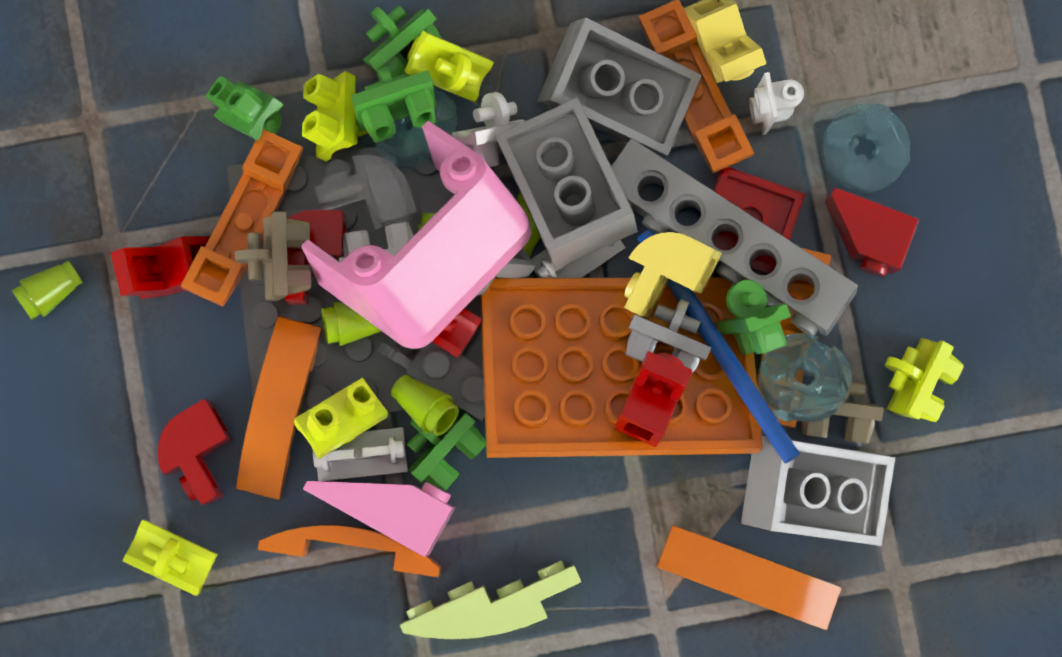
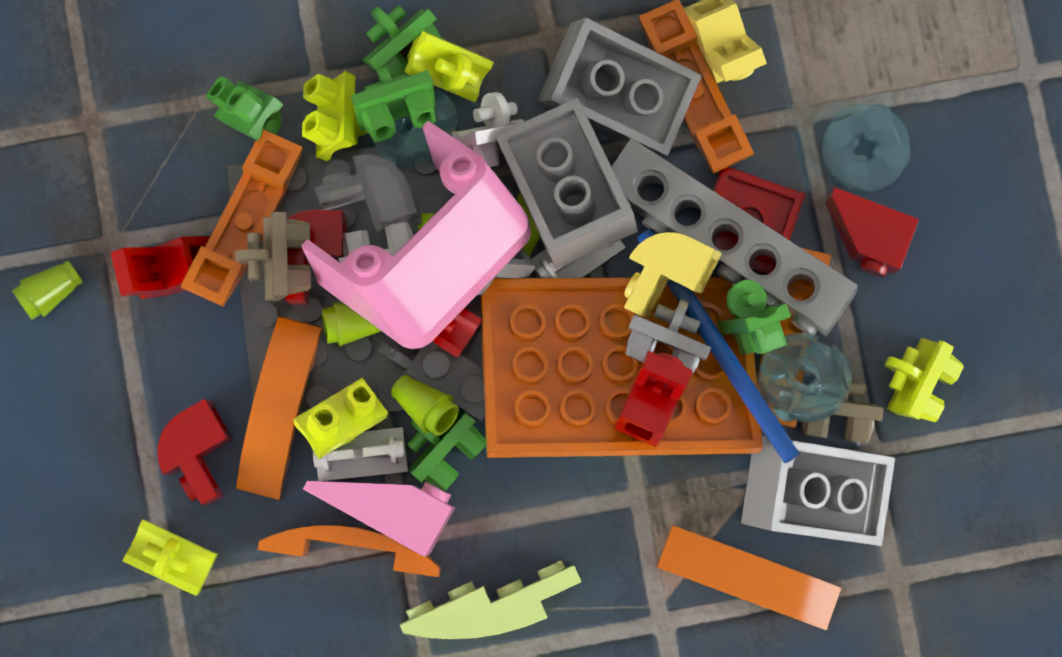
white hinge [749,72,804,135] -> none

